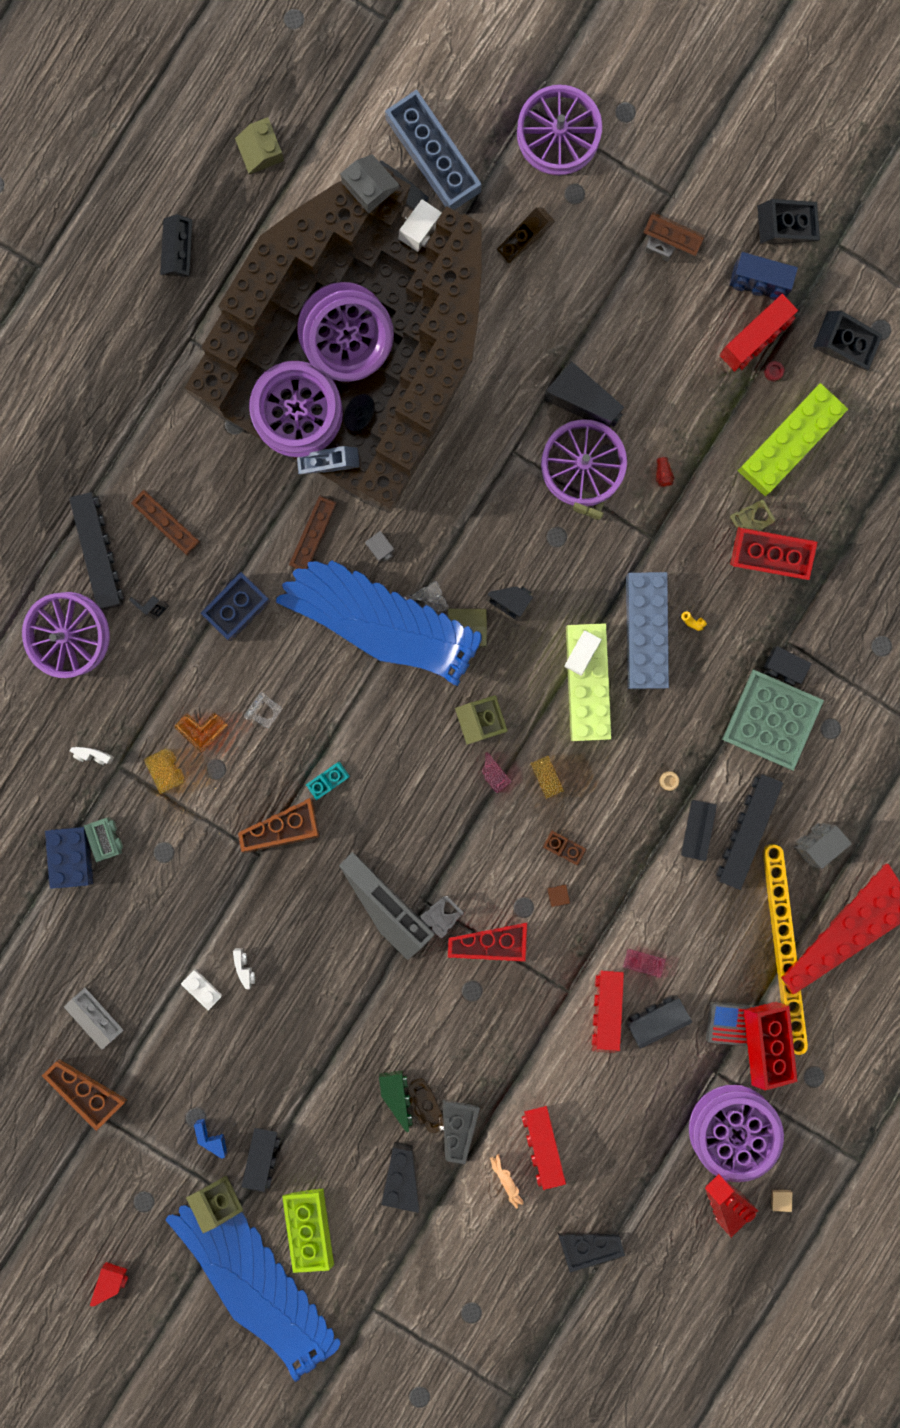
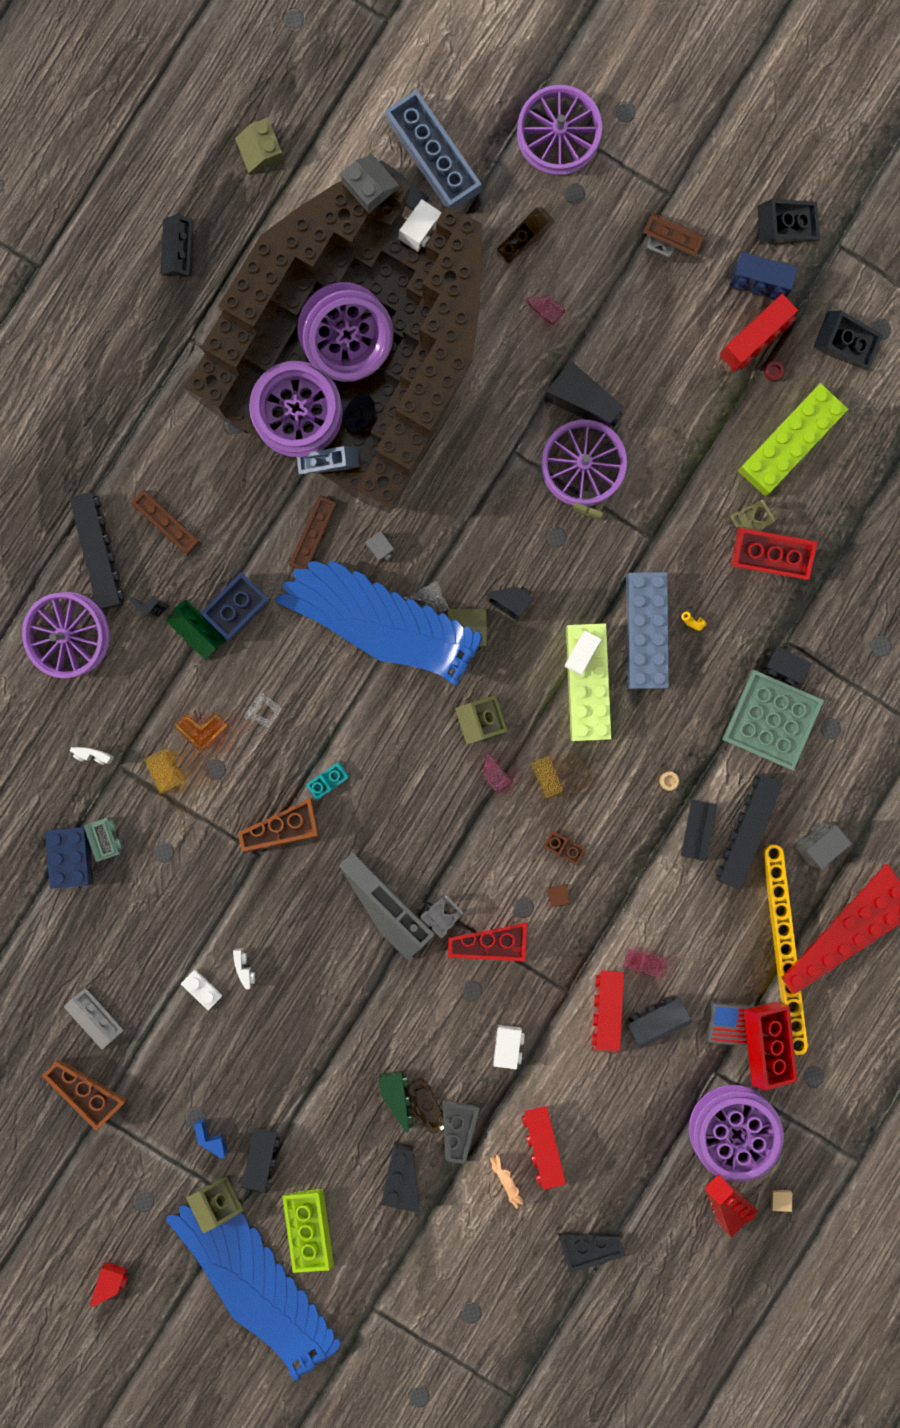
clear red cone [656,457,675,487] -> none
none -> dark green panel [166,600,226,660]
none -> white brick [493,1025,525,1069]
none -> clear pink slope [525,295,565,326]

